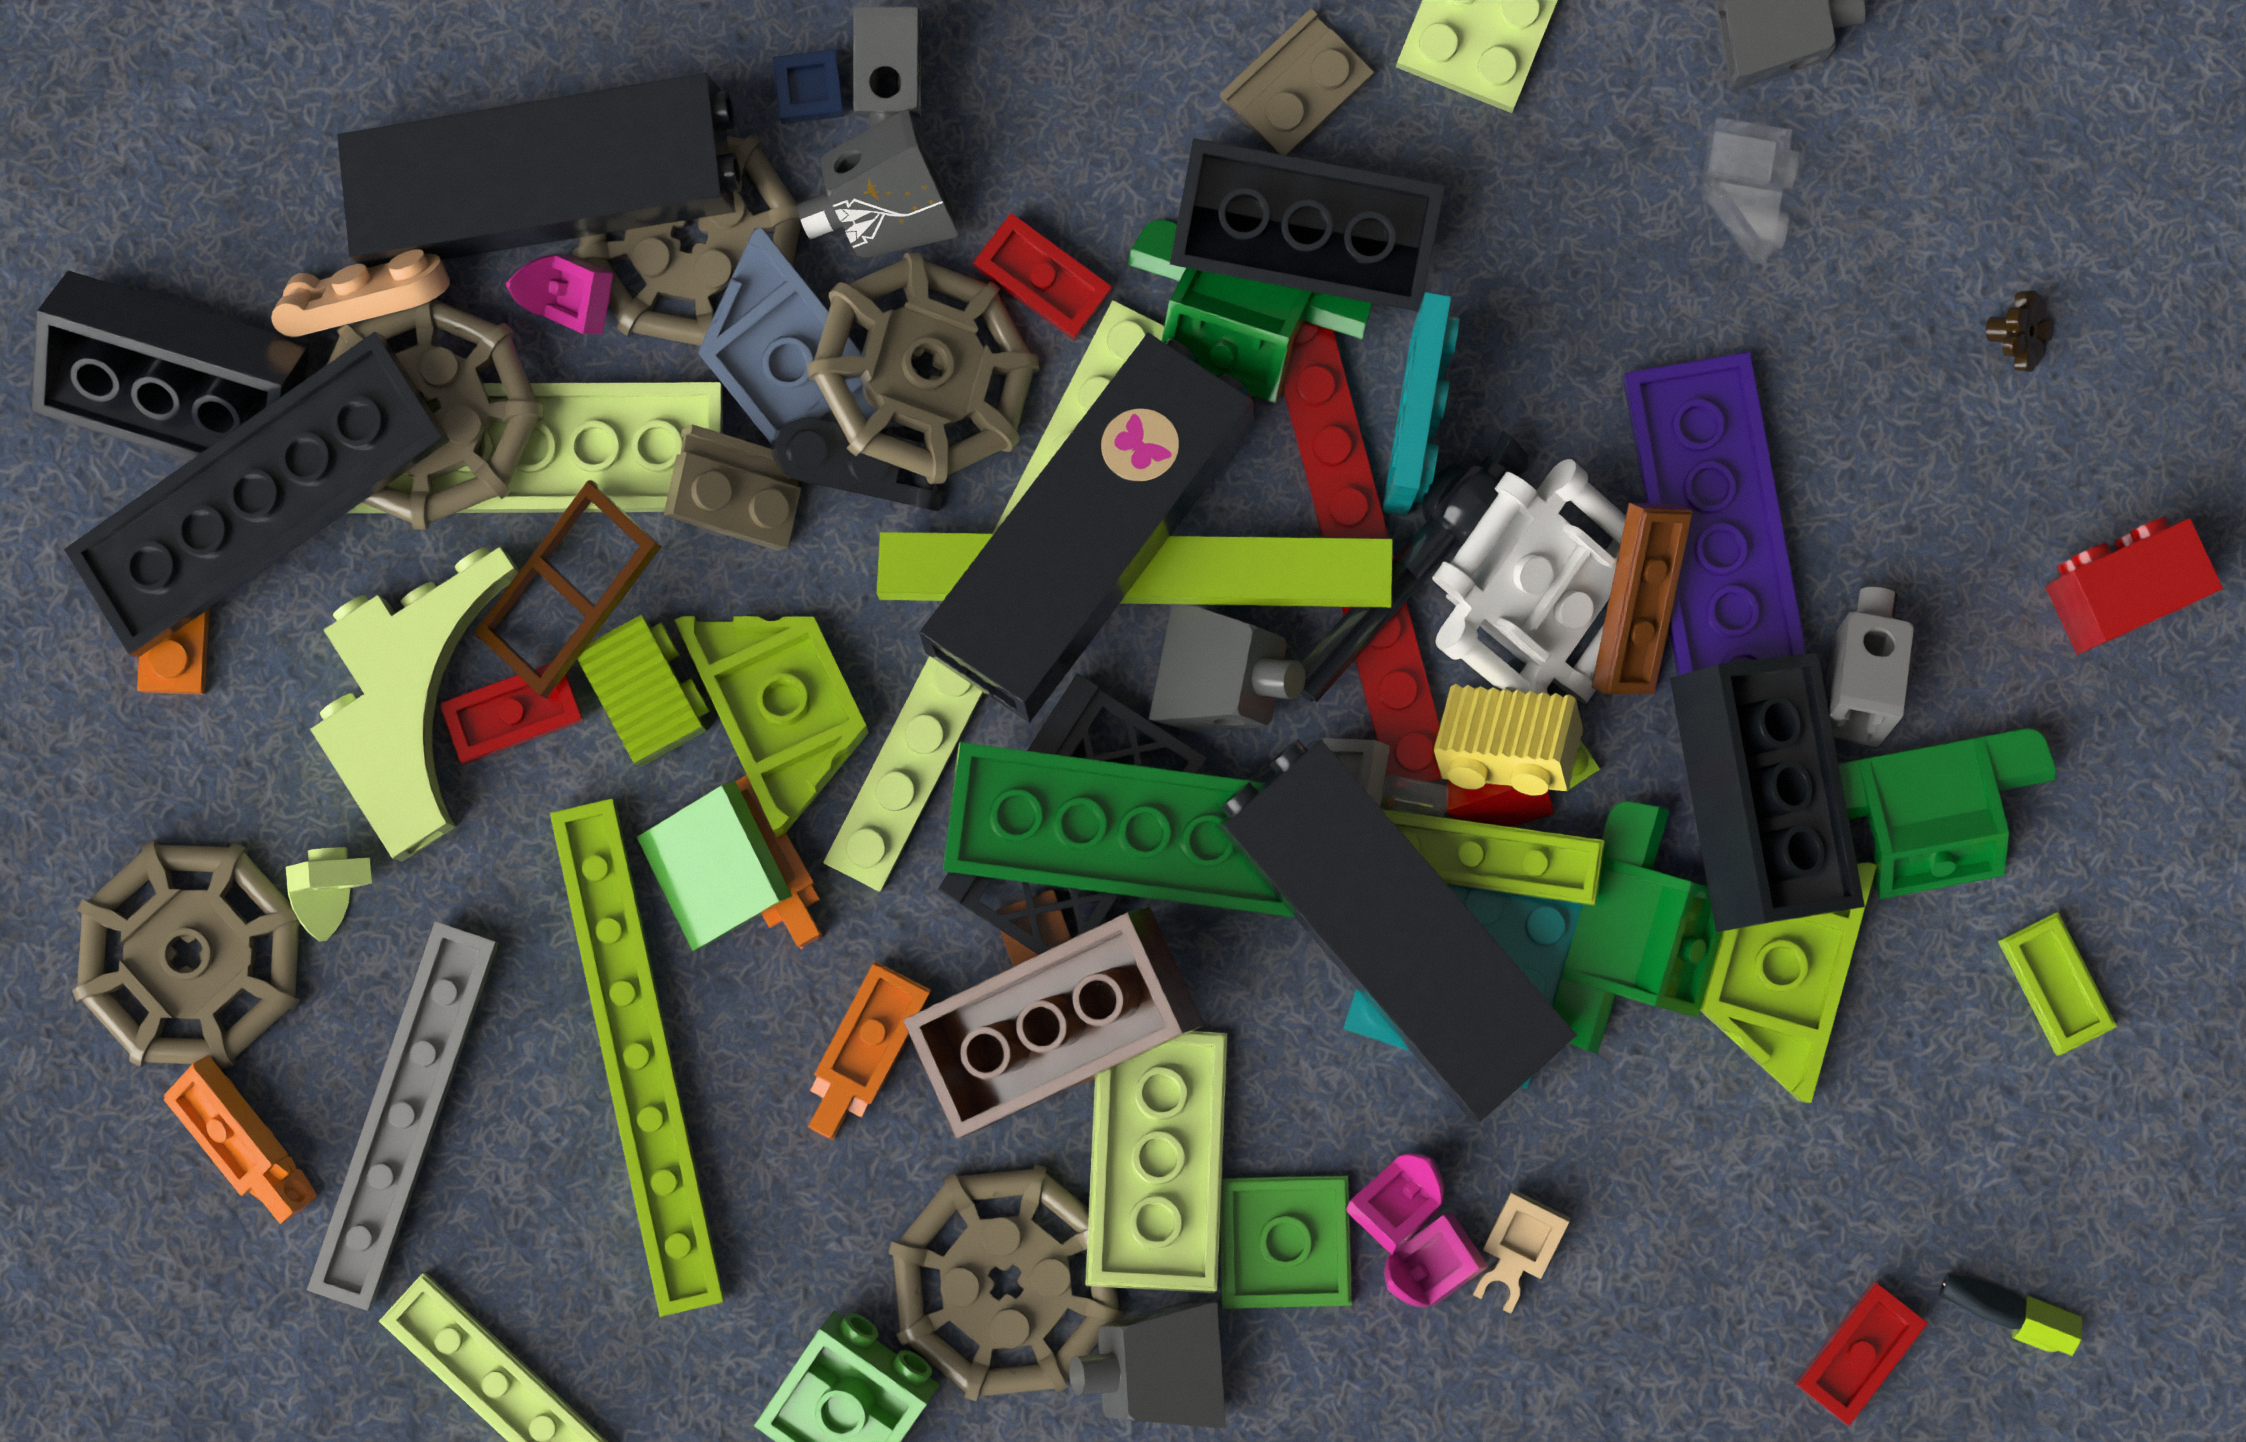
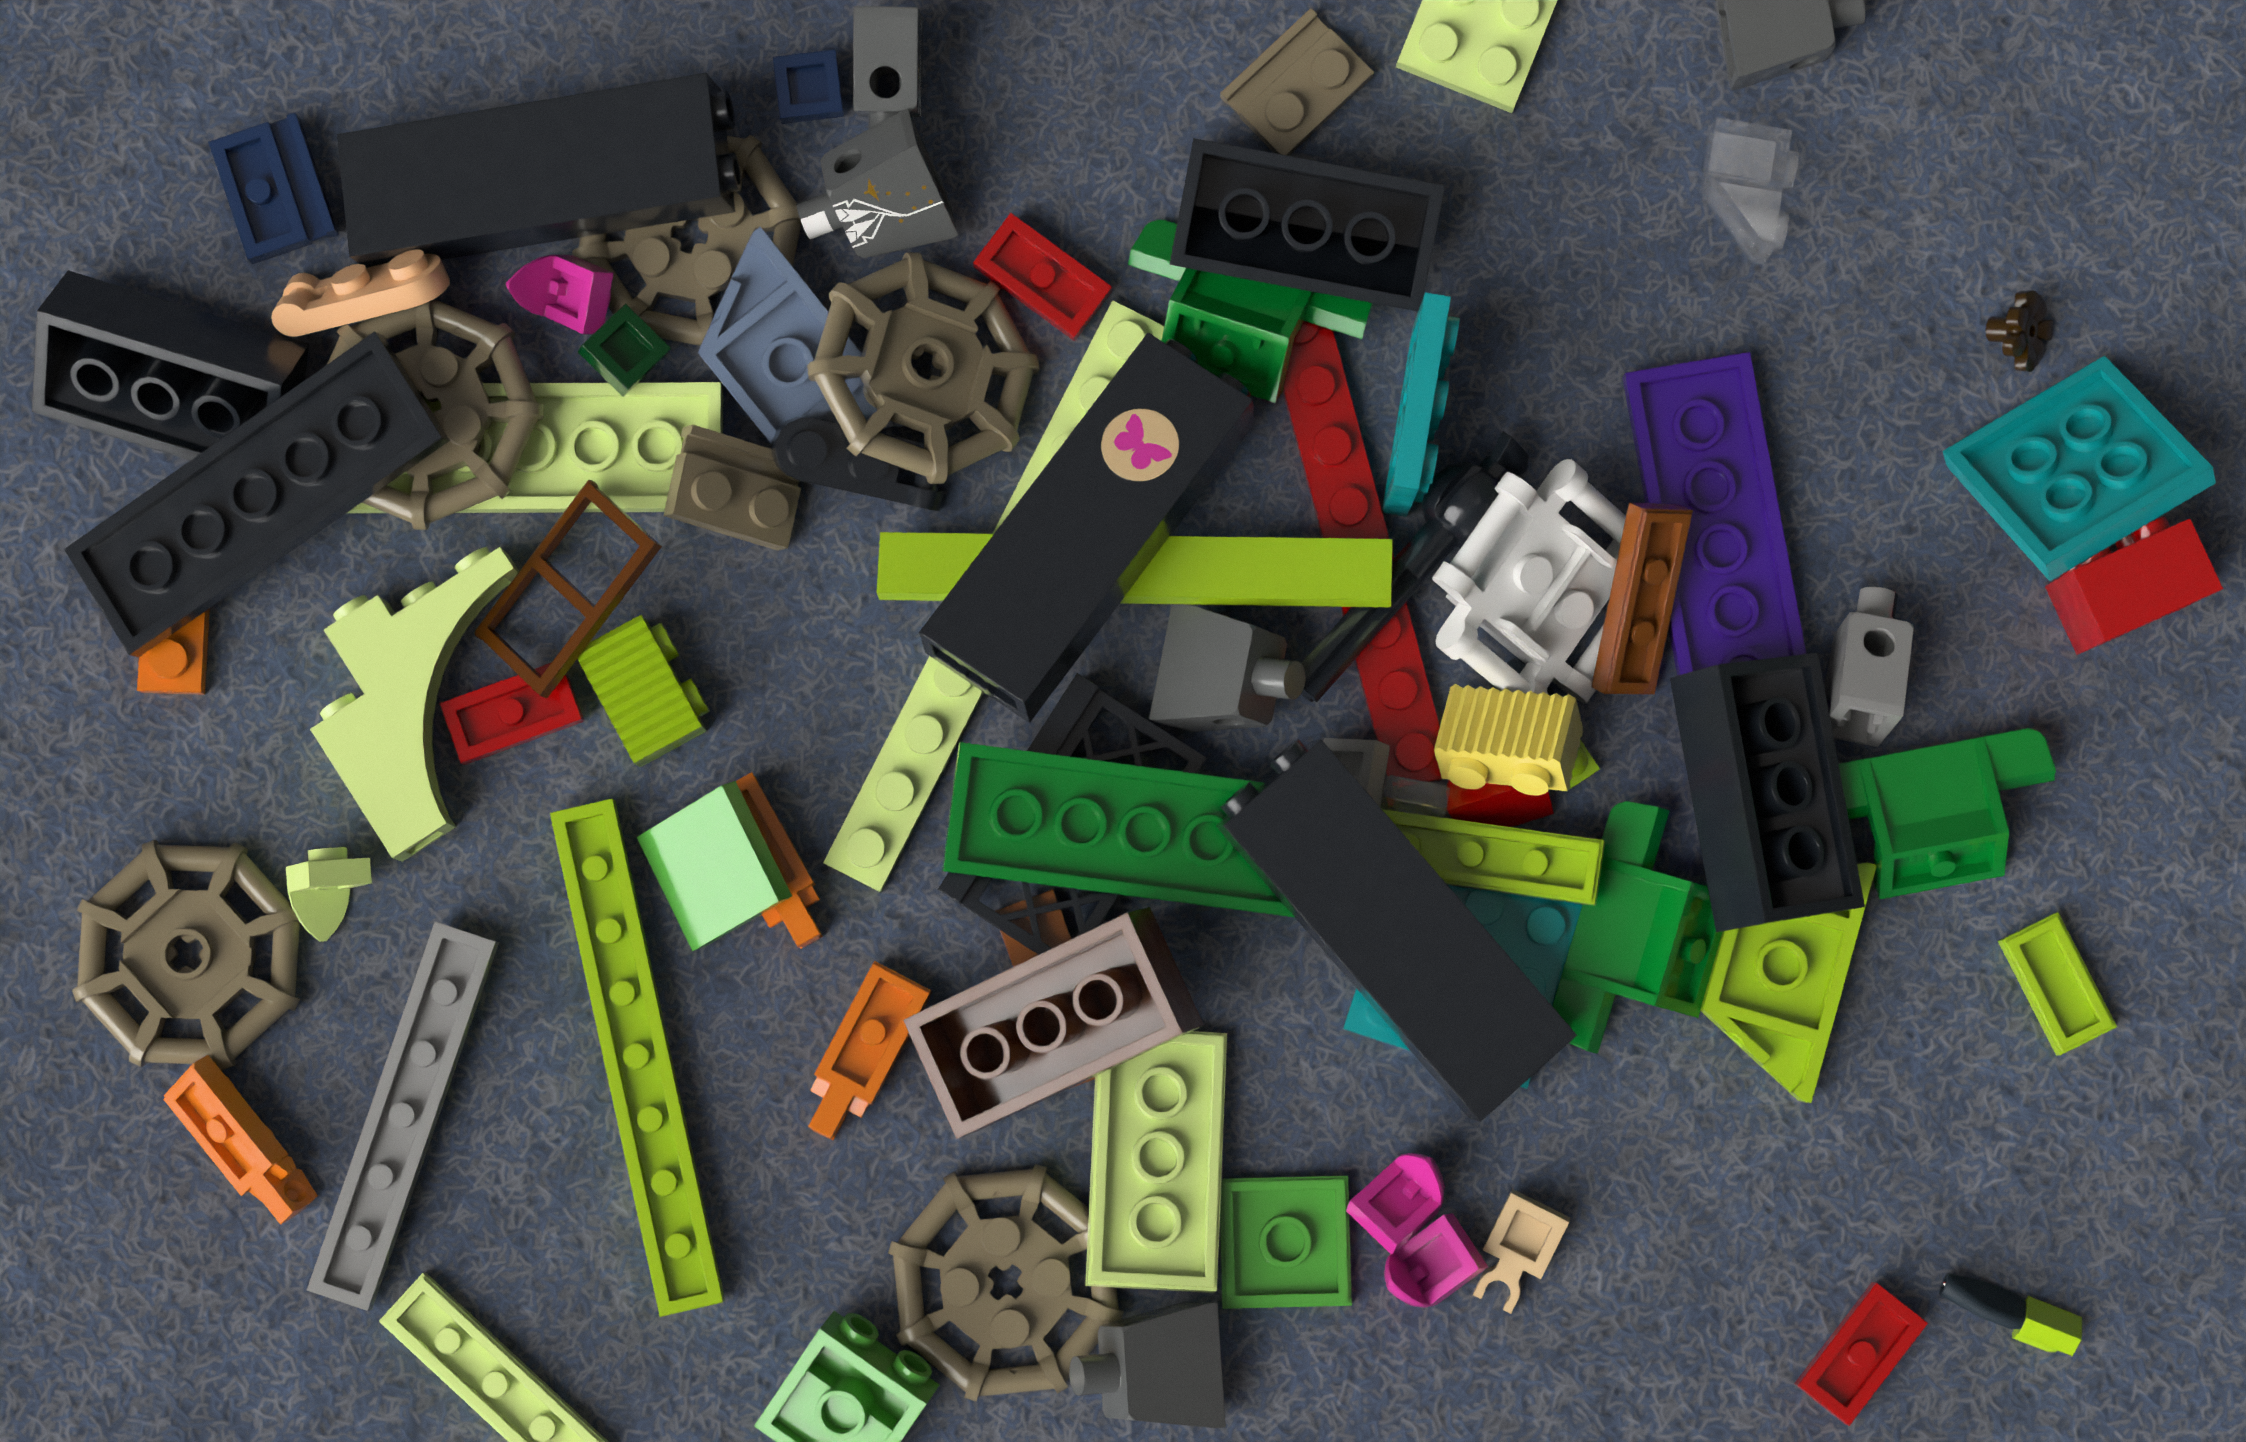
lime wing [674,616,869,838] -> none
none -> dark blue plate [208,113,339,264]
none -> dark green plate [578,303,671,397]
none -> teal plate [1943,355,2216,581]

